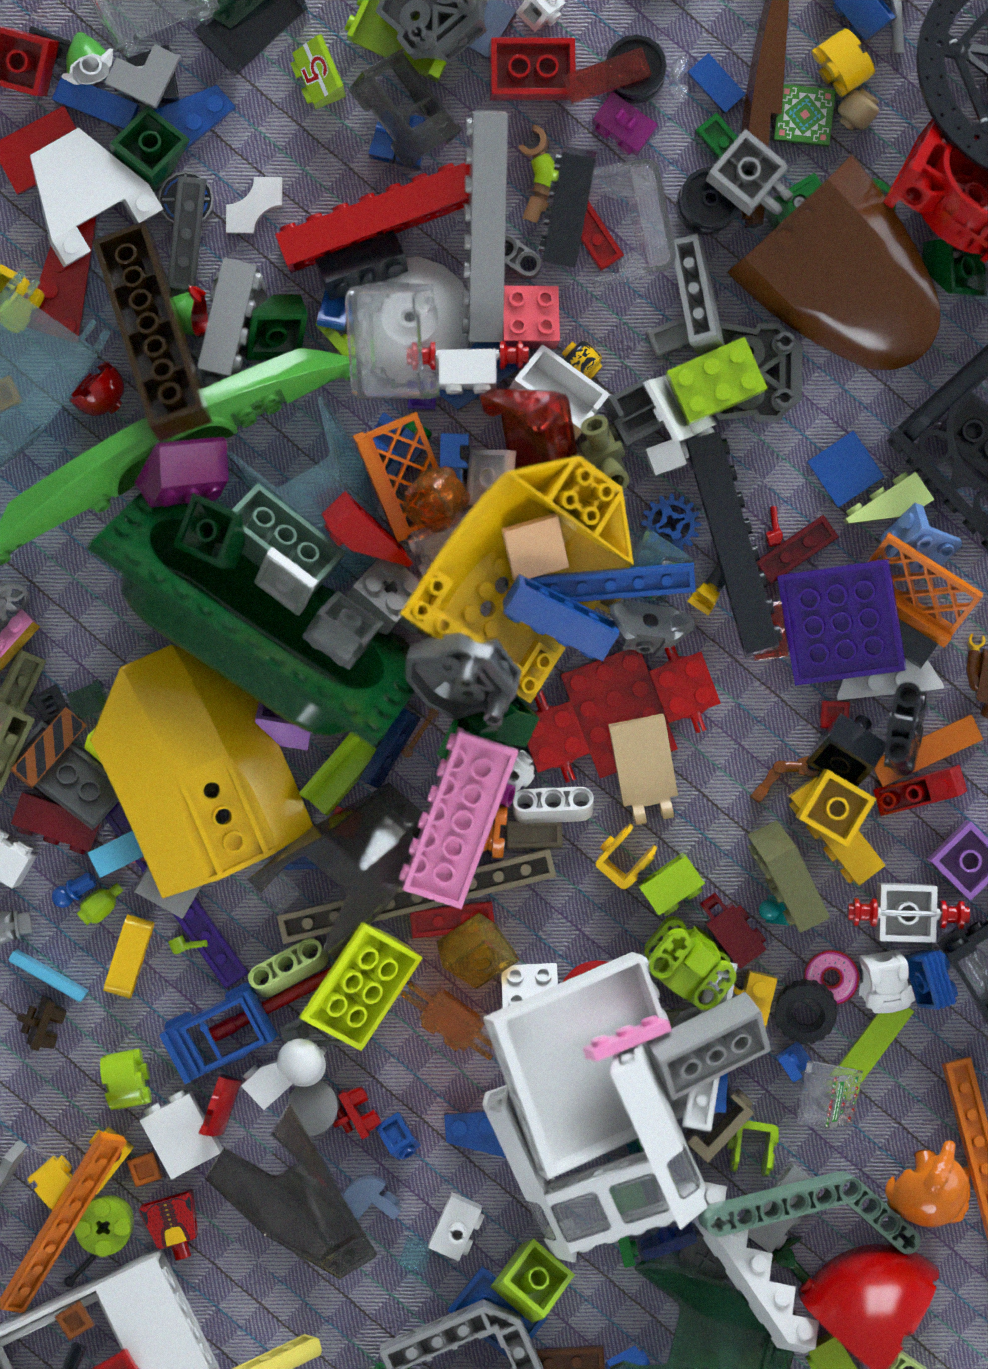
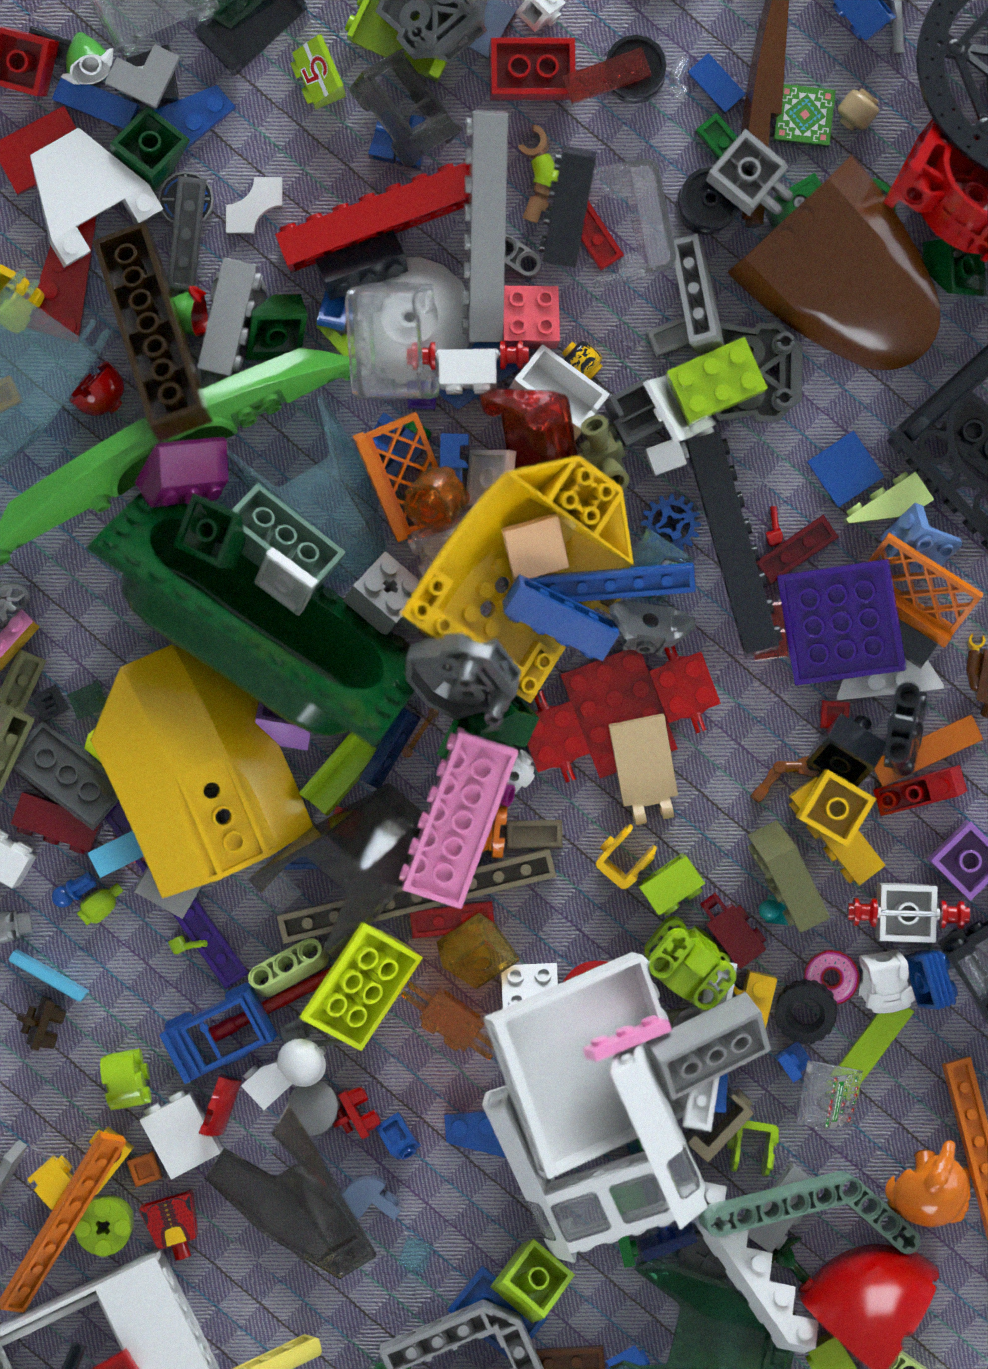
tile [10,707,87,788] -> none
dark orange tile [55,1300,95,1341] -> none
black hinge [64,1254,98,1287] -> none
yellow beam [103,914,155,999] -> none
clear brick [302,591,384,669] -> none
red slope [322,491,413,567] -> none
white brick [428,1192,484,1261] -> none
white beam [512,787,594,824] -> none
magenta brick [592,92,658,156] -> none
yellow piece [687,563,725,616] -> none
yellow brick [811,28,875,97] -> none

